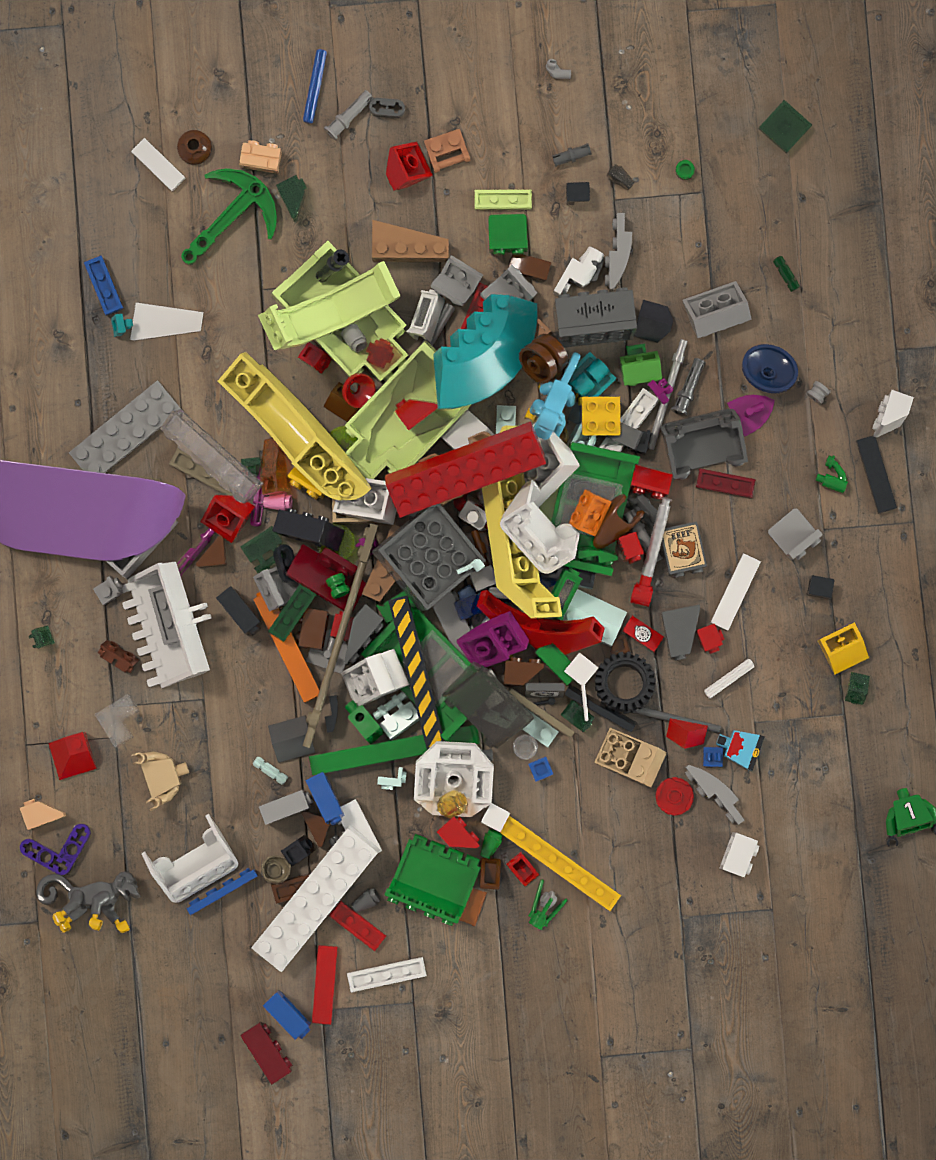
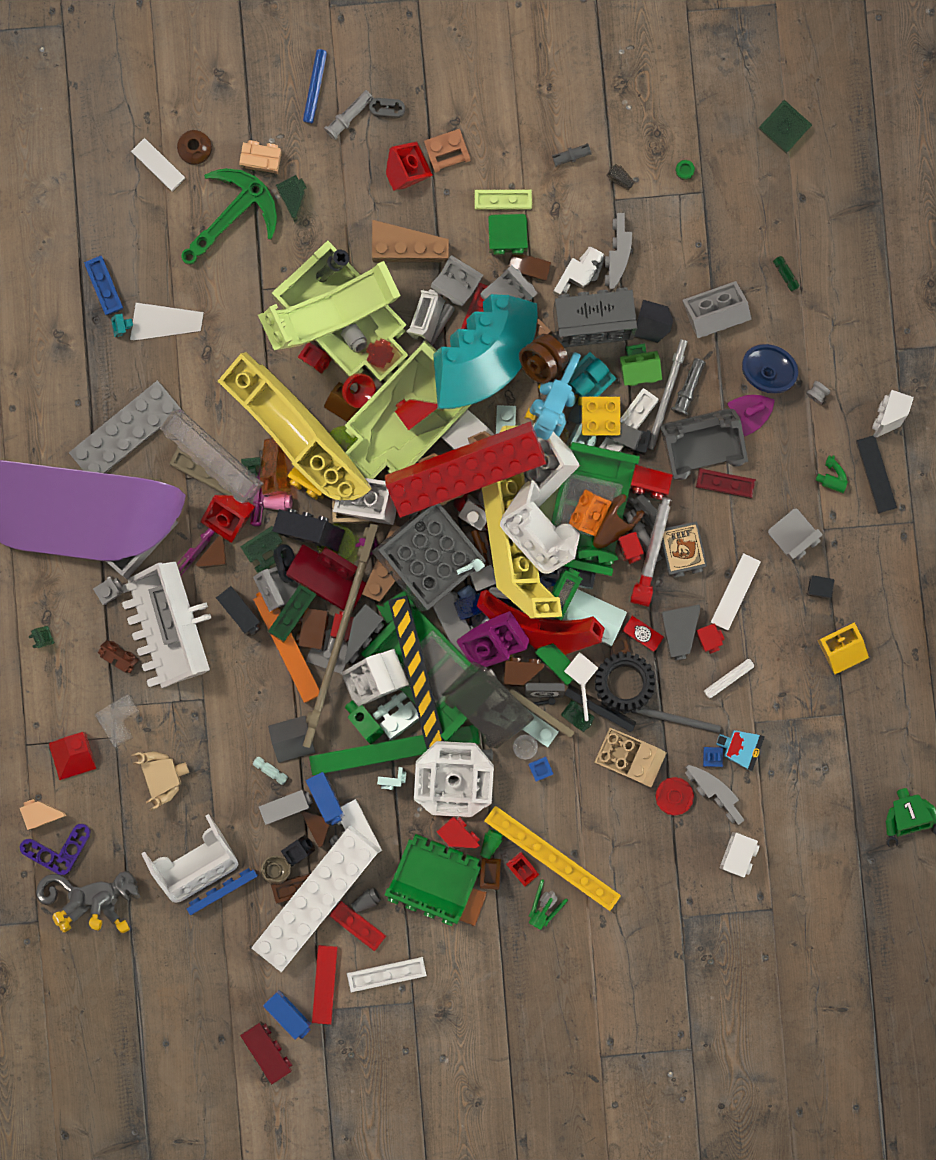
black slope [325,695,338,733] -> none
green wheel [326,573,350,599] -> none
clear yellow head [438,790,467,819] -> none
white piece [481,803,510,832] -> none
light grey arm [546,59,571,79] -> none
black panel [566,182,590,205] -> none
magenta tile [648,378,673,405] -> none
red slope [666,718,708,749] -> none
clear green bracket [845,672,870,705] -> none

